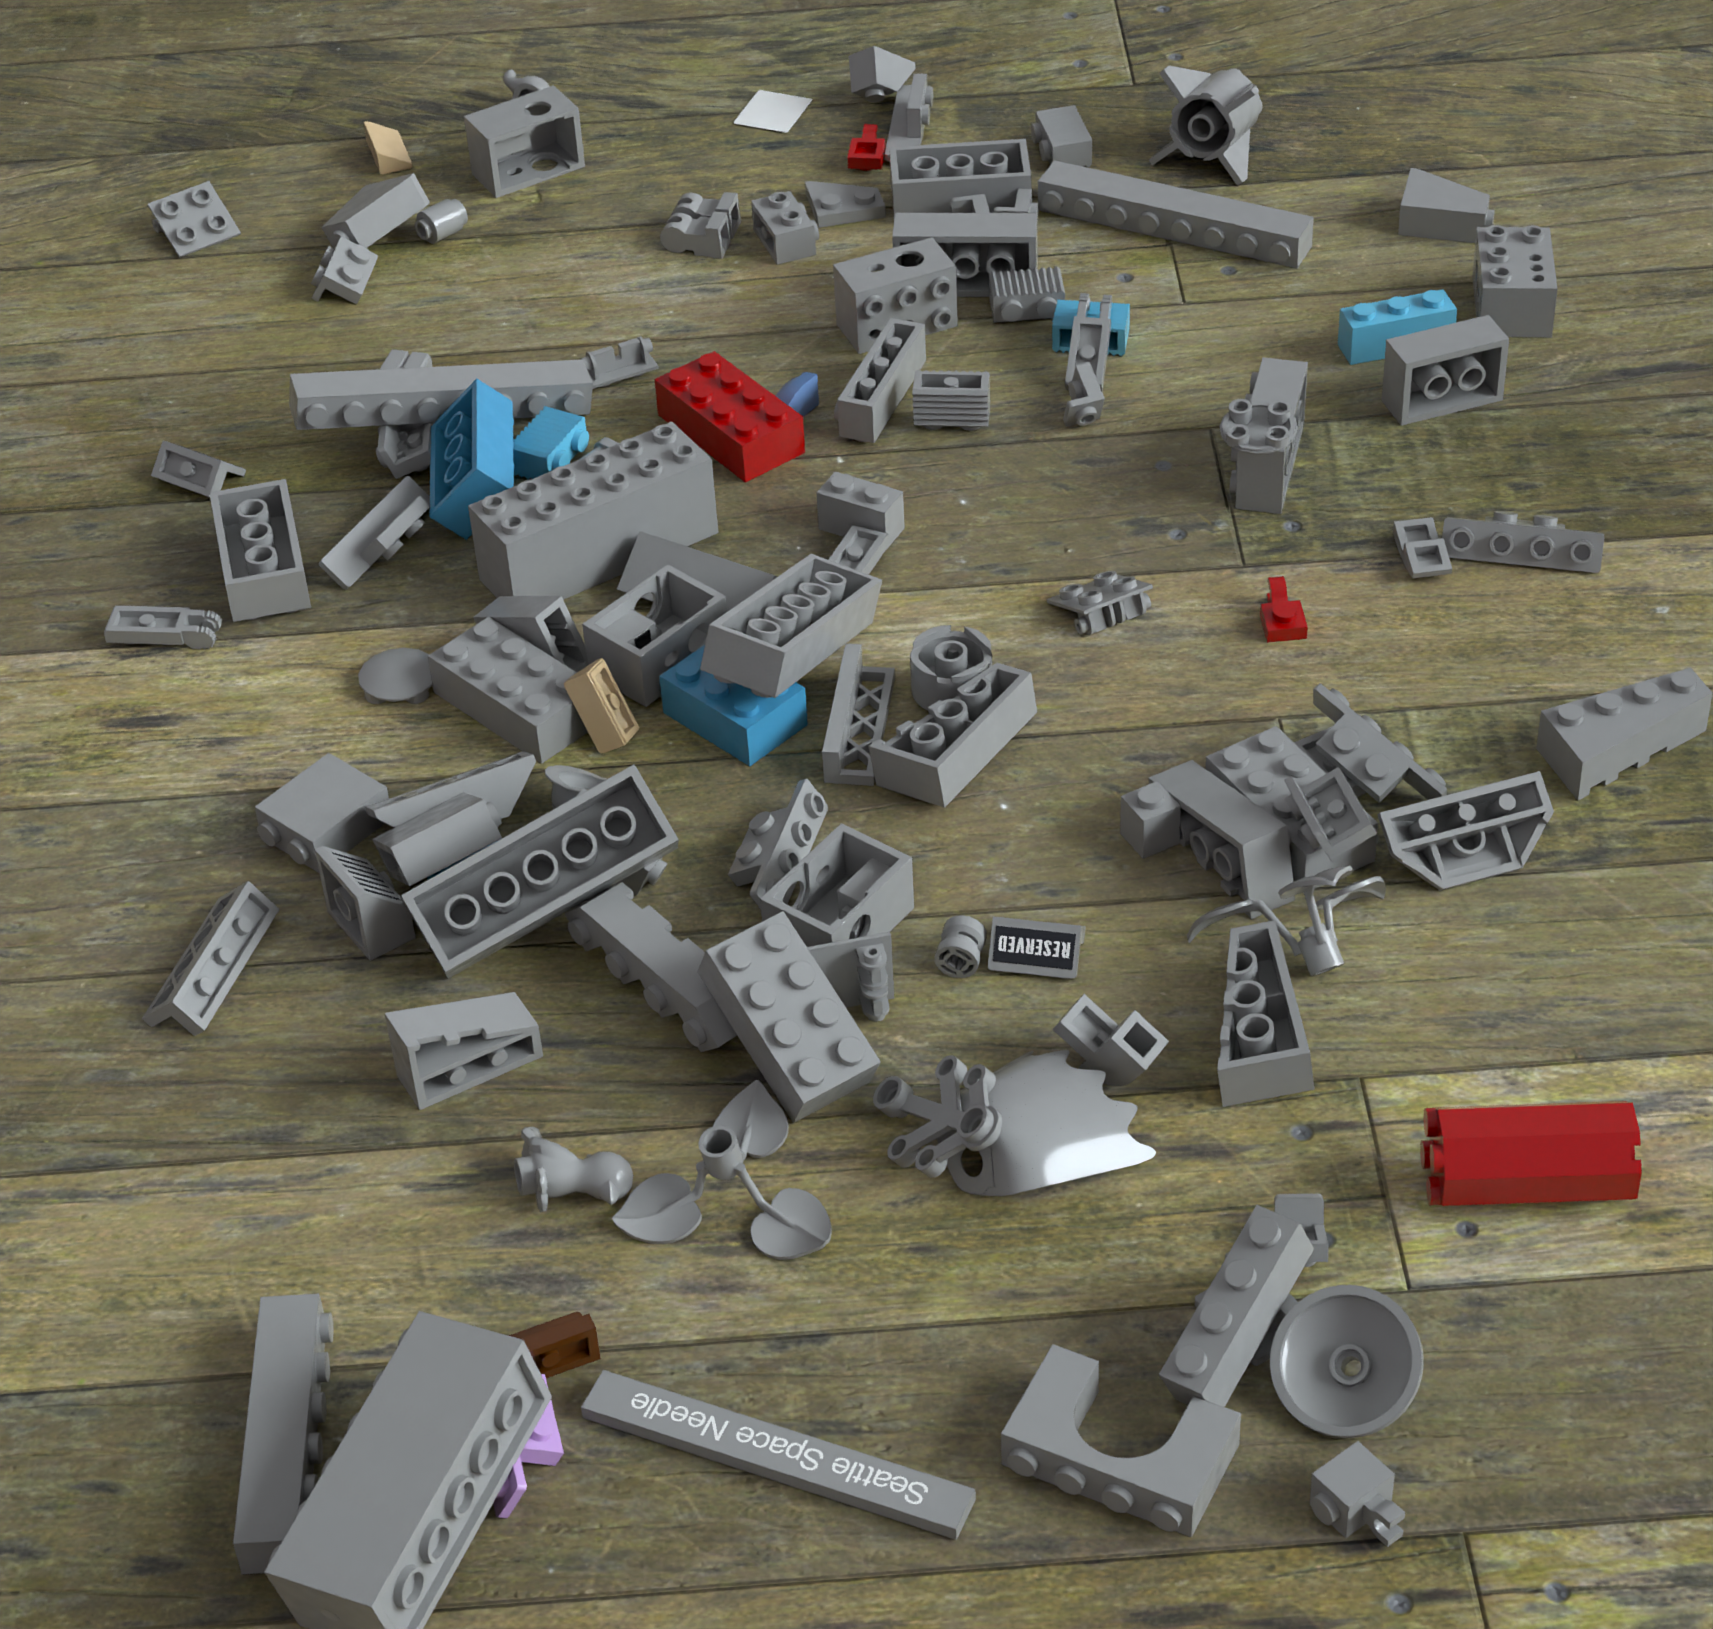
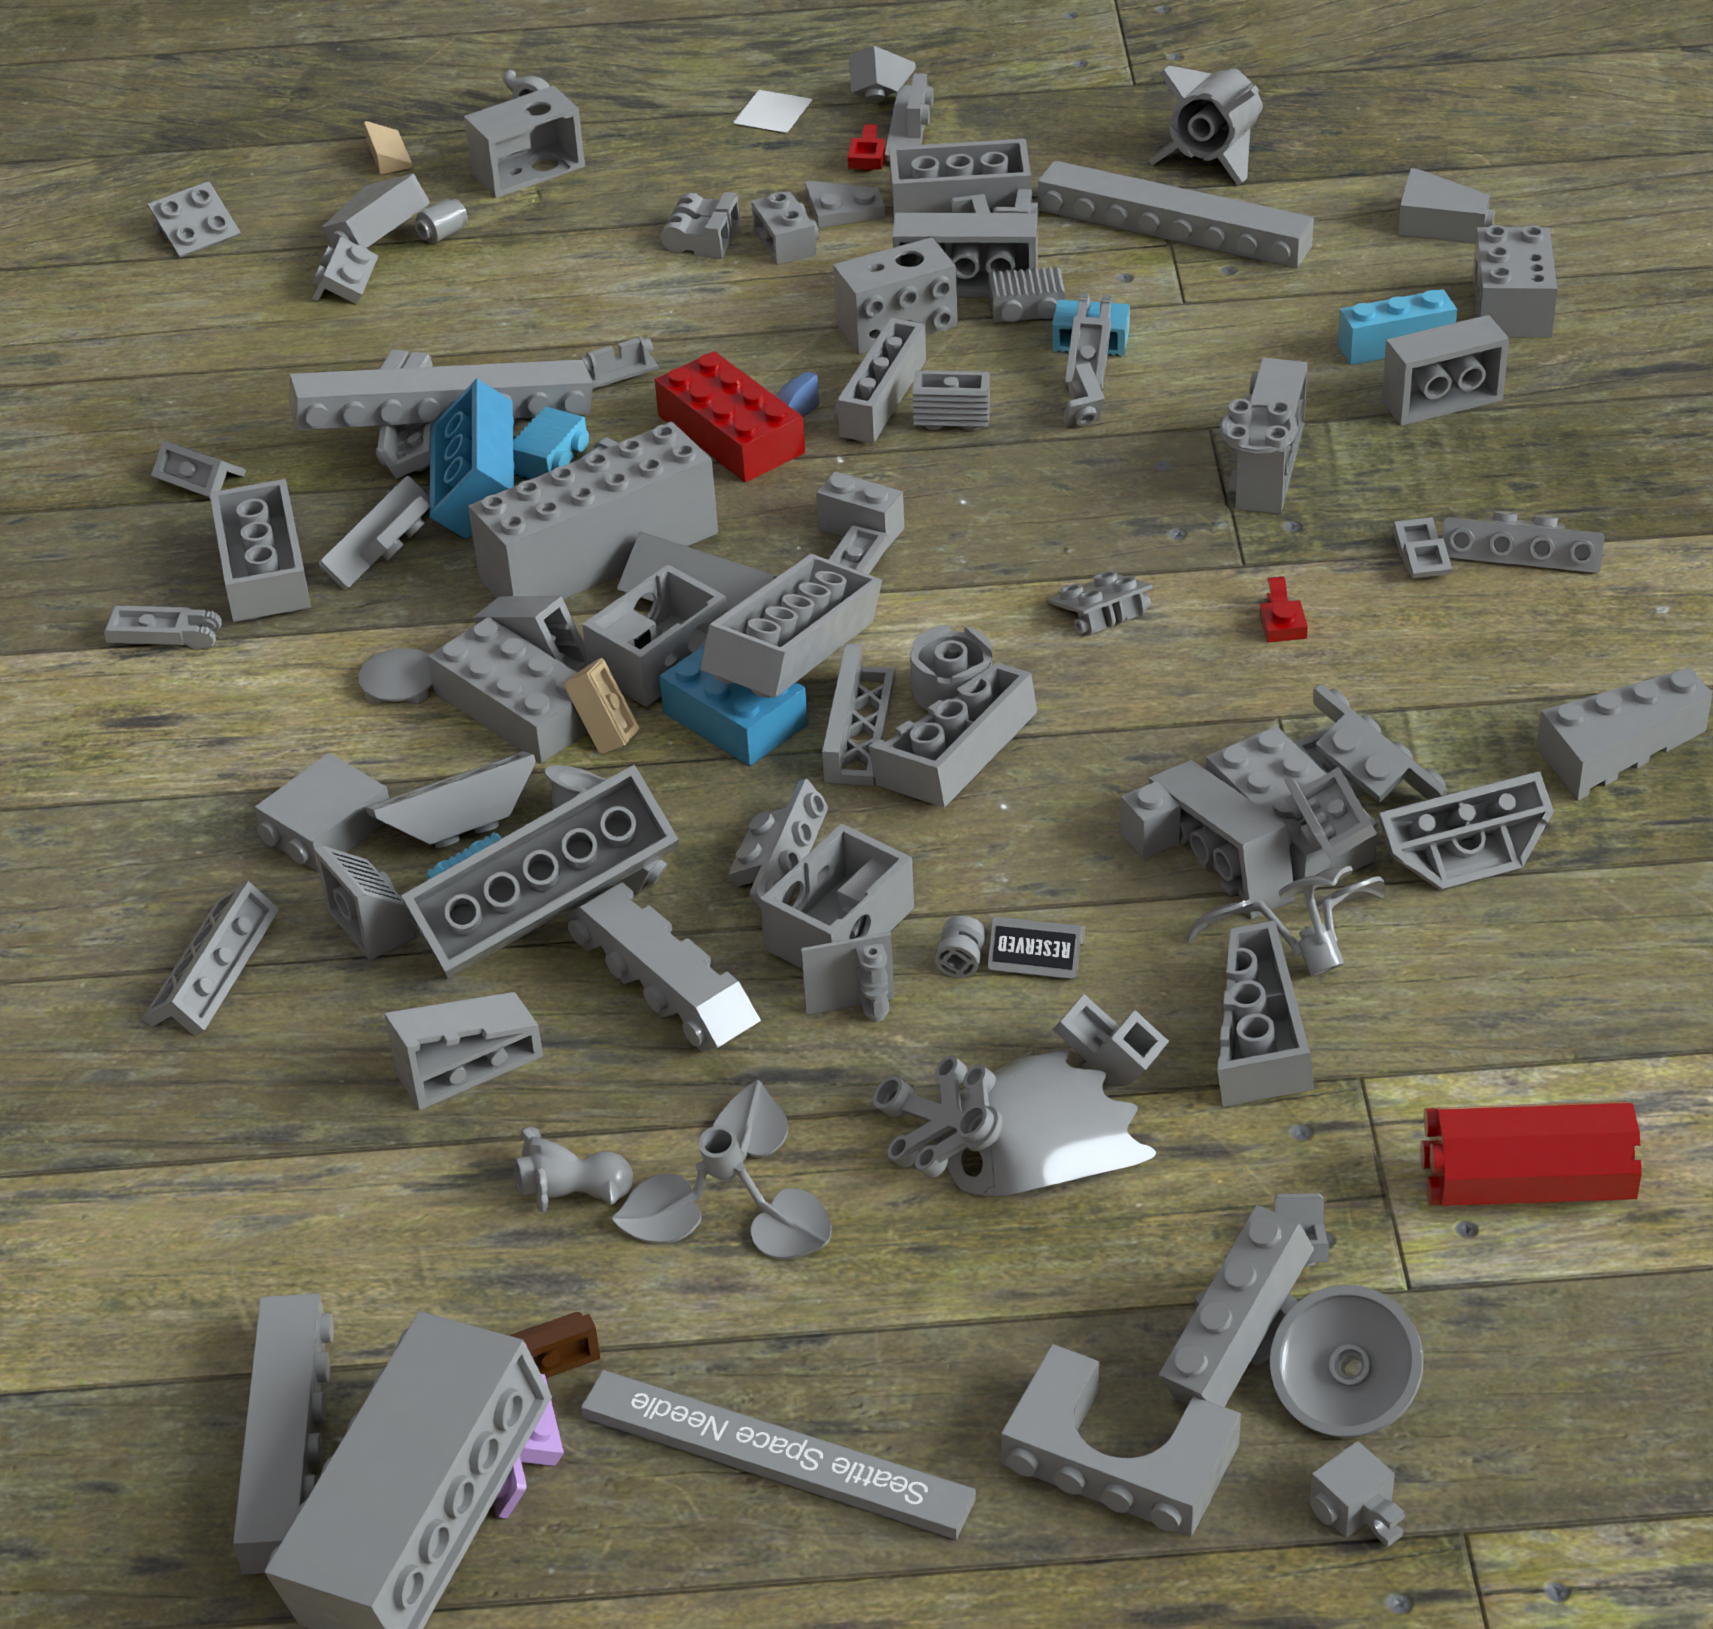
light grey brick [372,792,502,886] -> none
light grey brick [697,911,881,1123] -> none
light grey brick [1031,105,1092,167] -> none

